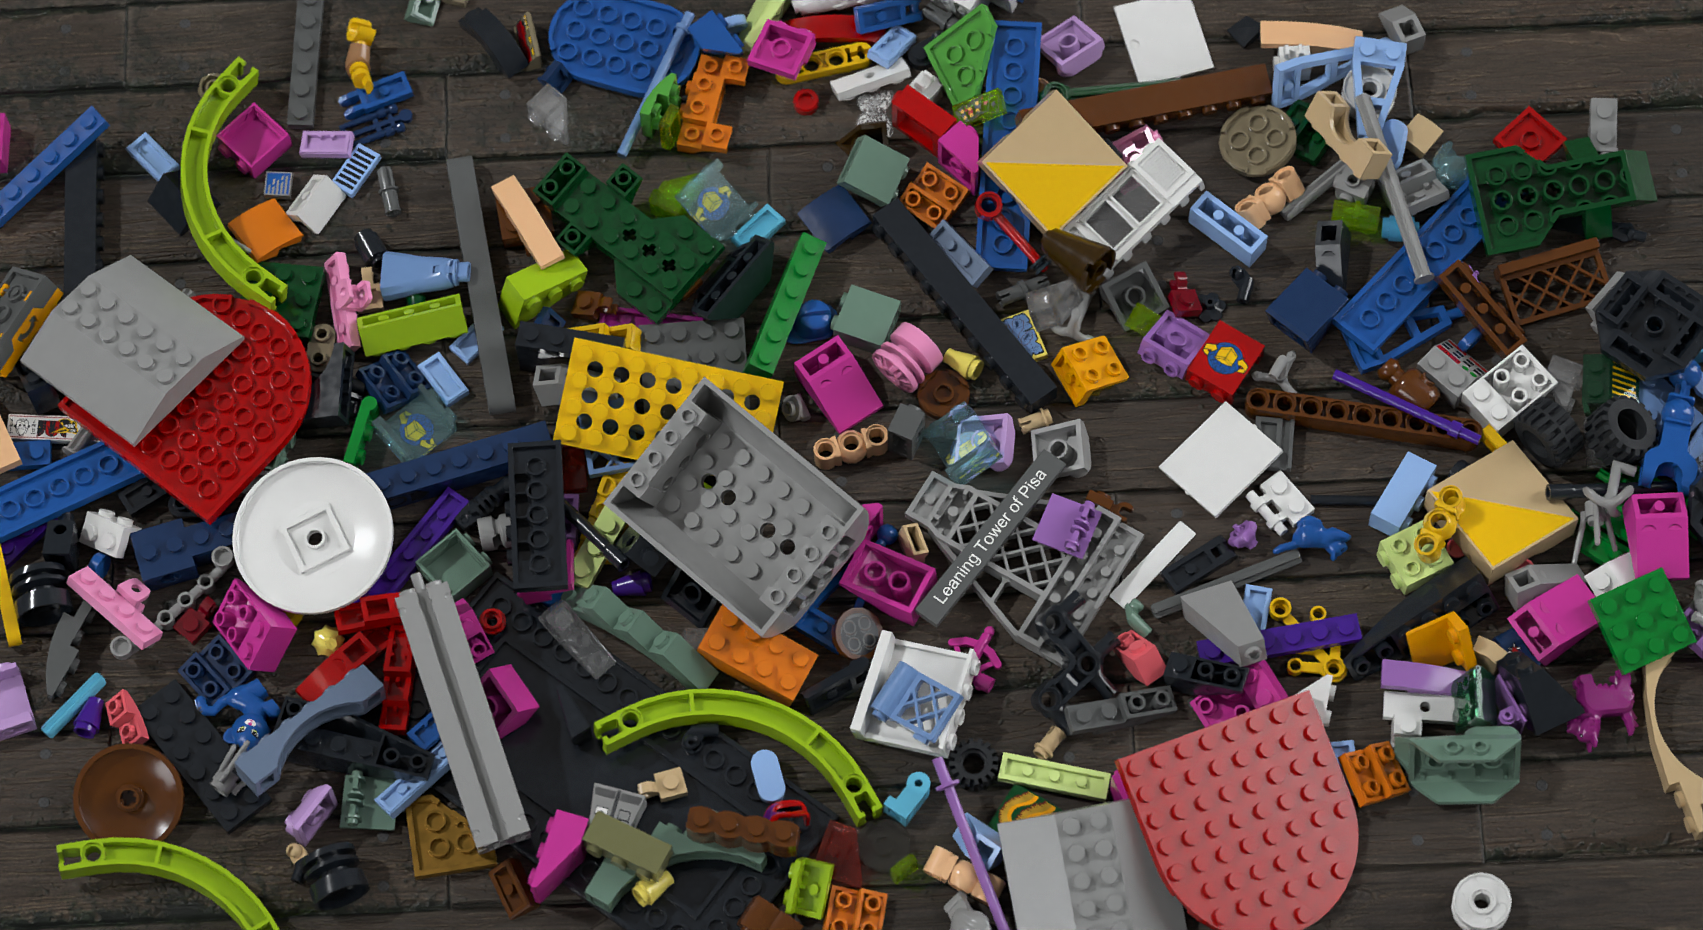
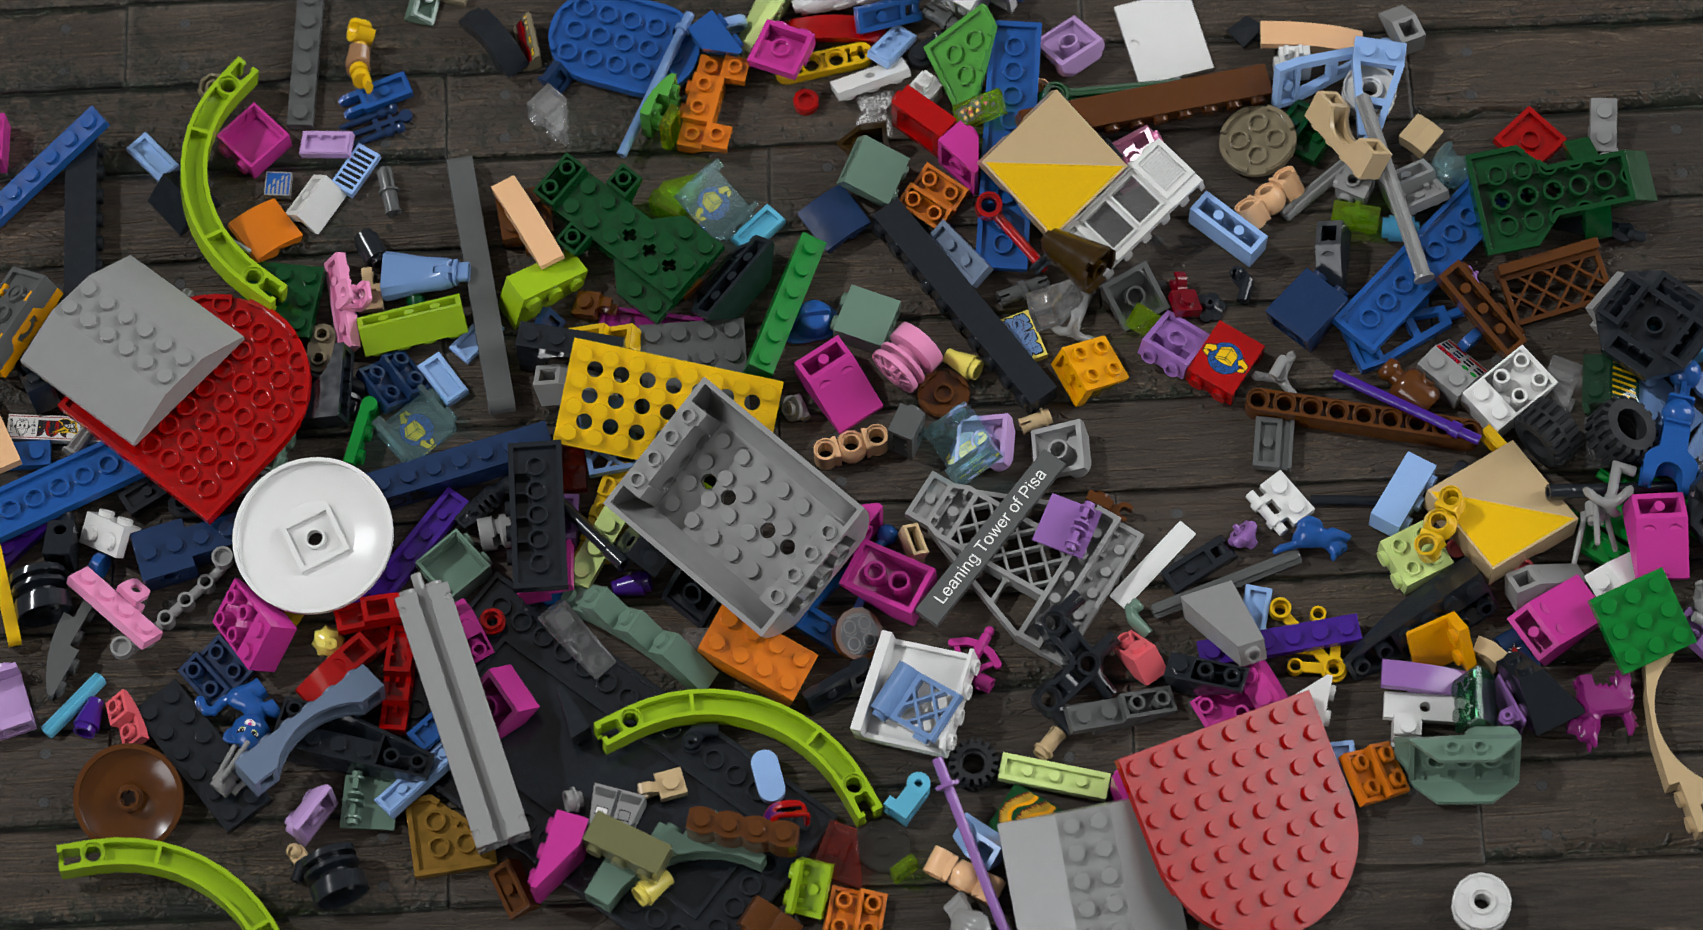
dark red plate [173,596,219,646] -> none
white piece [1159,401,1283,518] -> none
light blue tile [1382,119,1408,170] -> none
none -> light grey plate [563,786,584,813]

